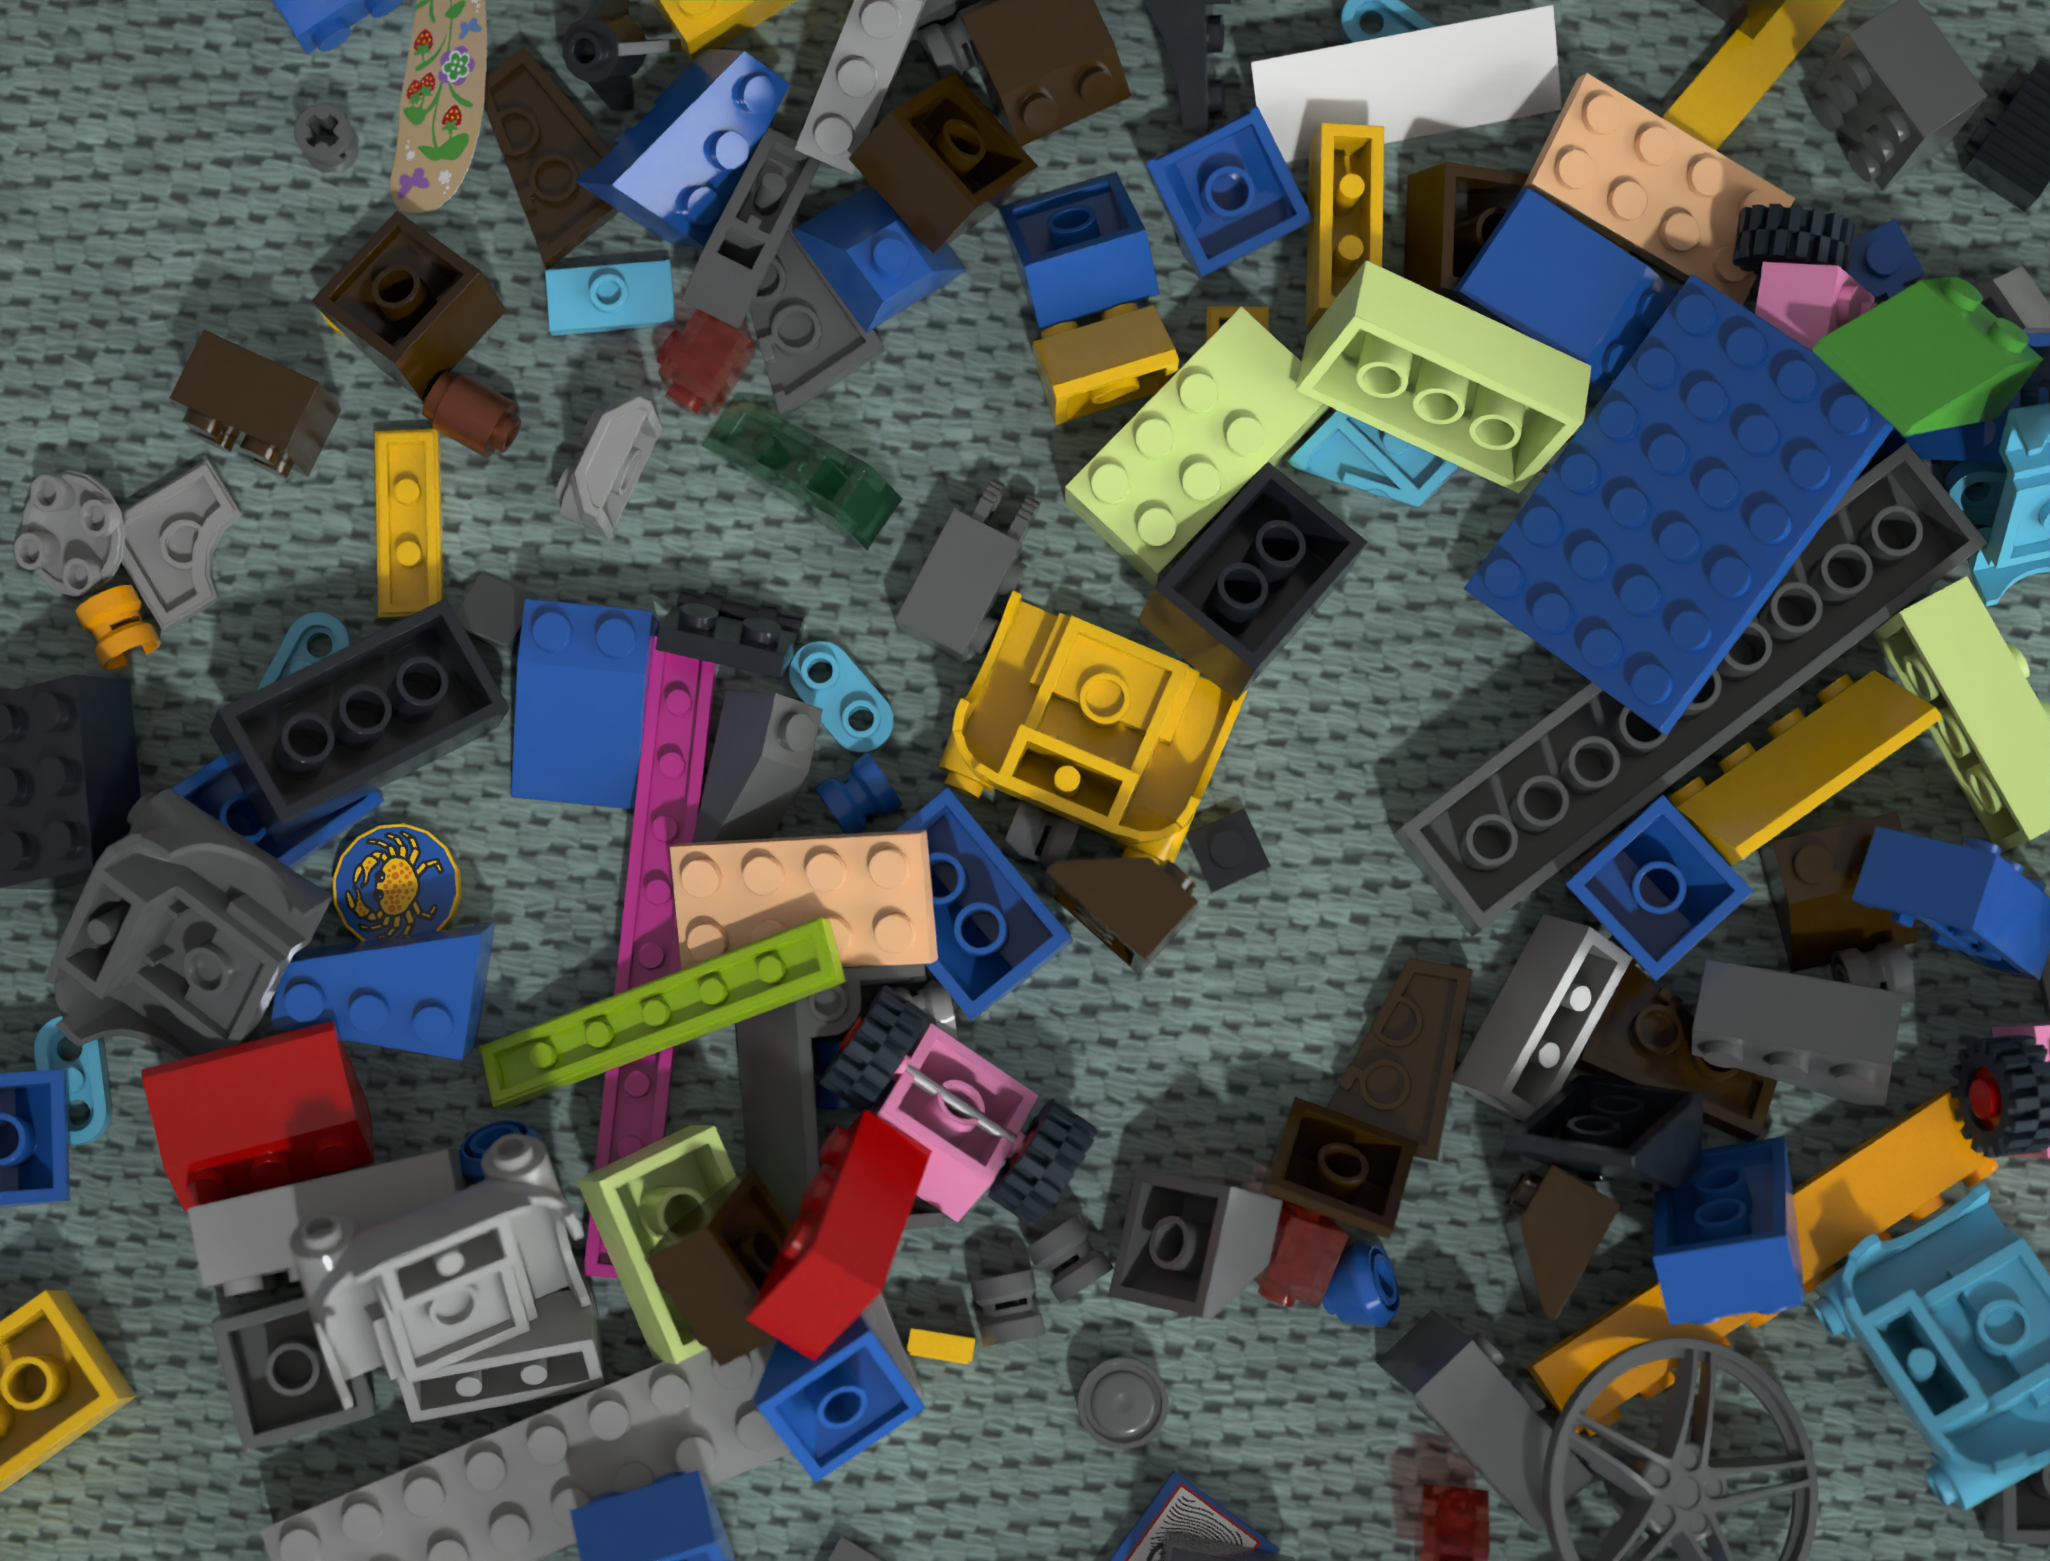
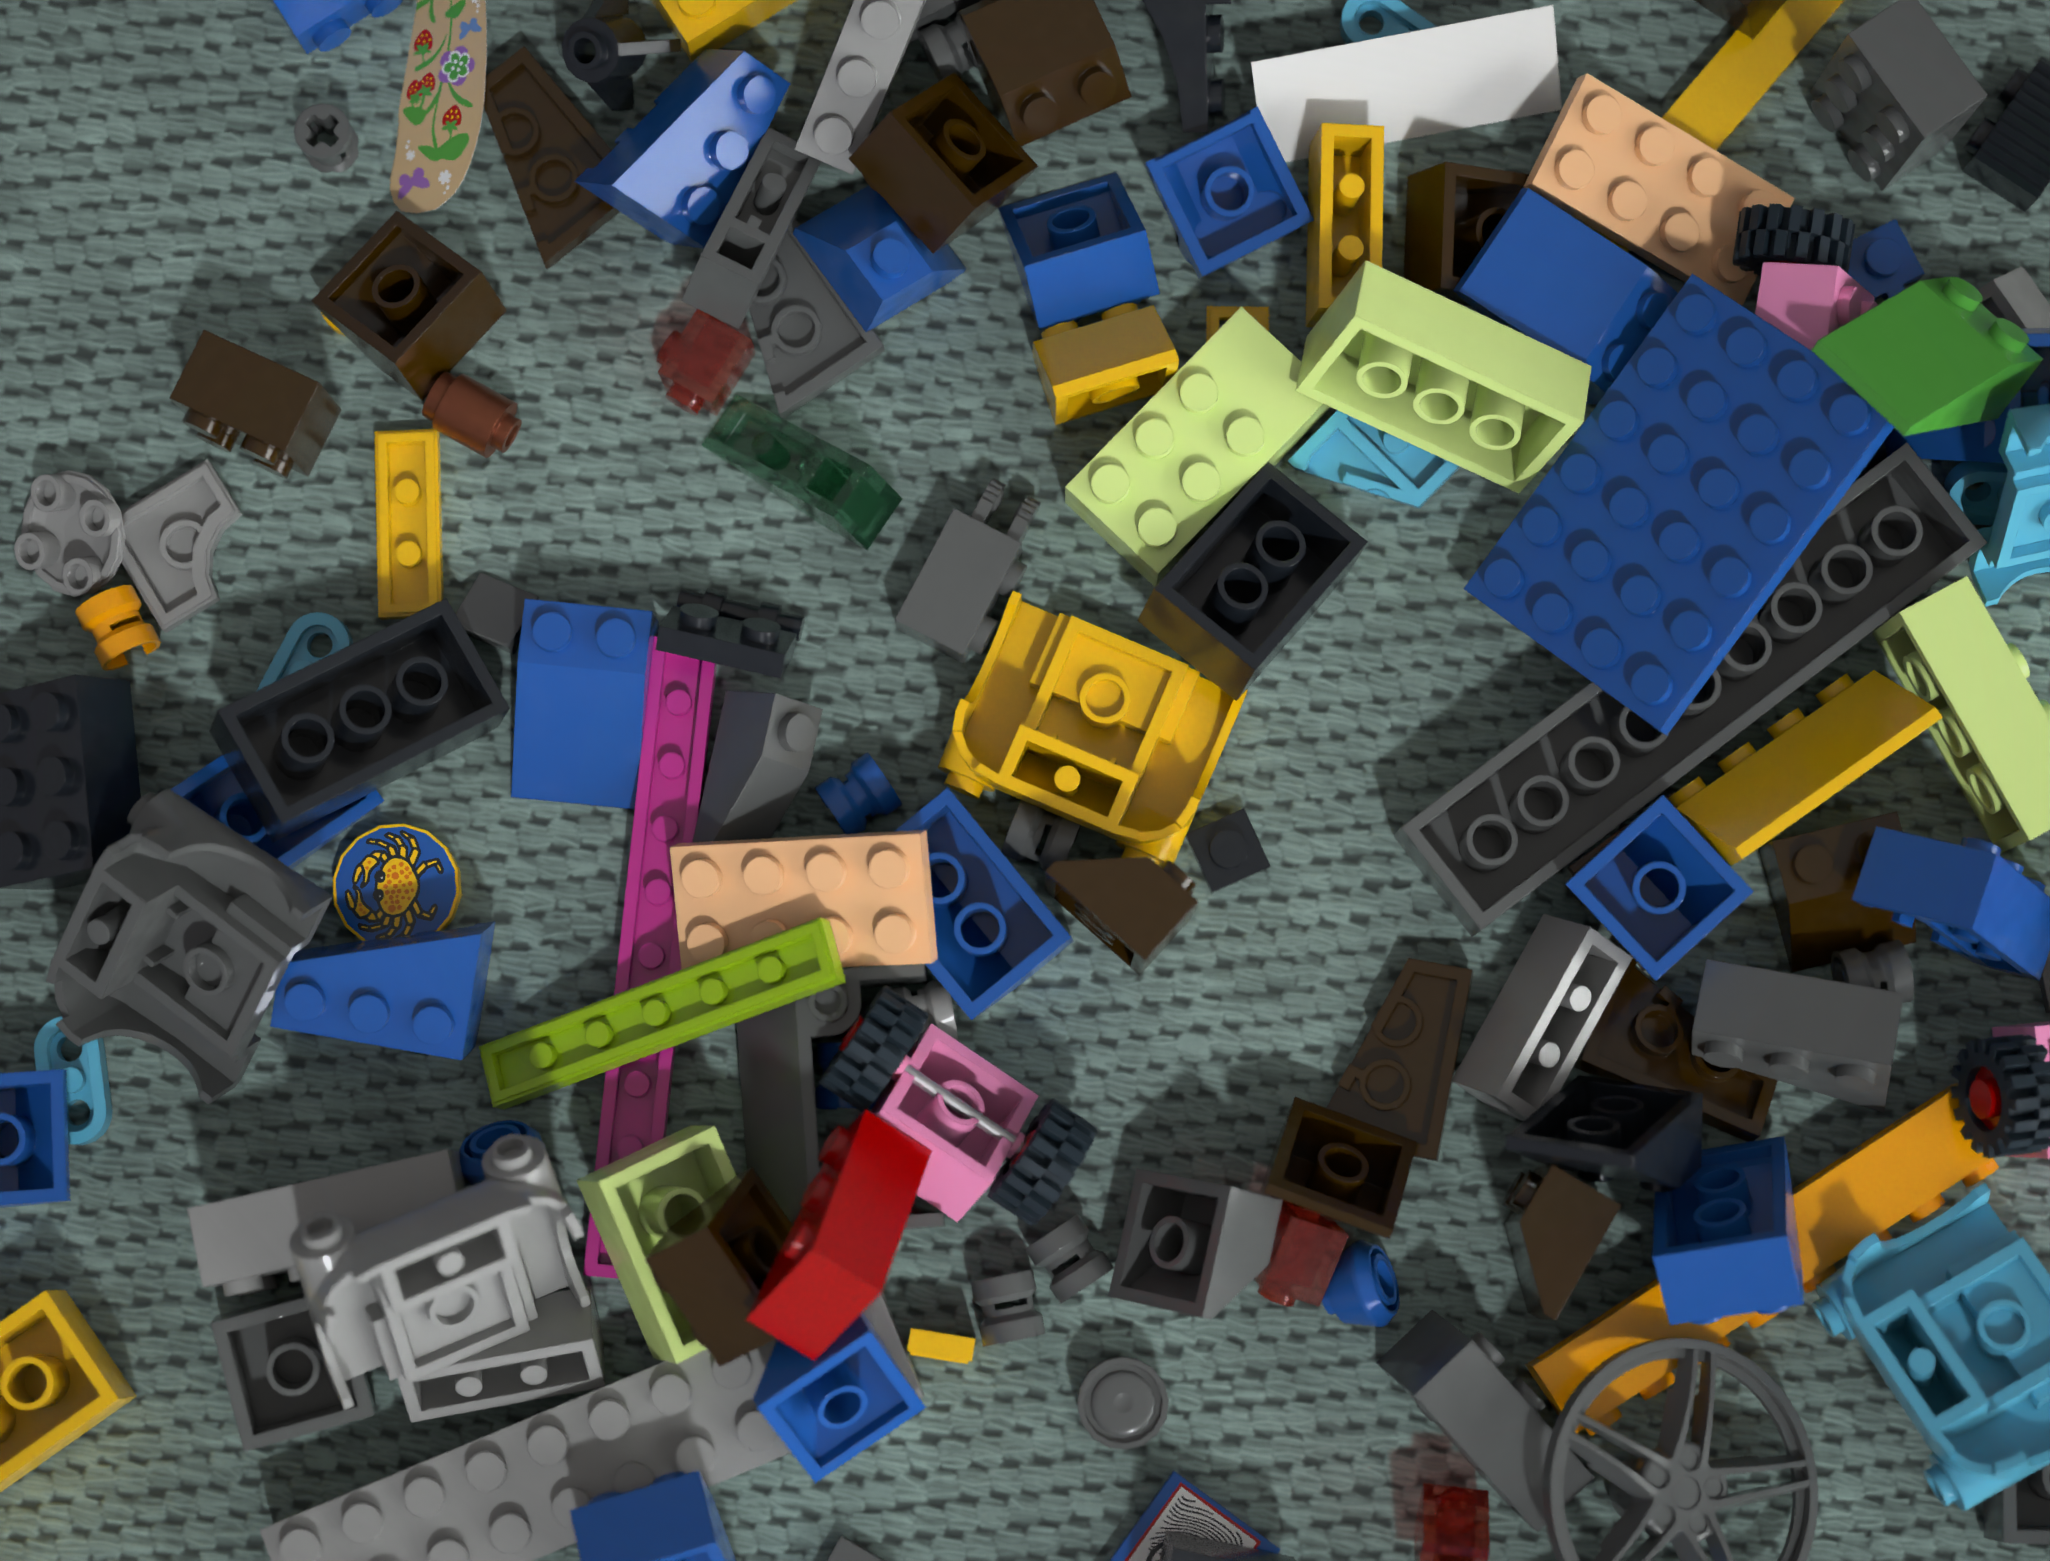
red slope [142,1021,375,1212] -> none
medium azure plate [545,260,676,336] -> none
light grey slope [554,396,663,540] -> none
medium azure plate [789,641,894,755] -> none

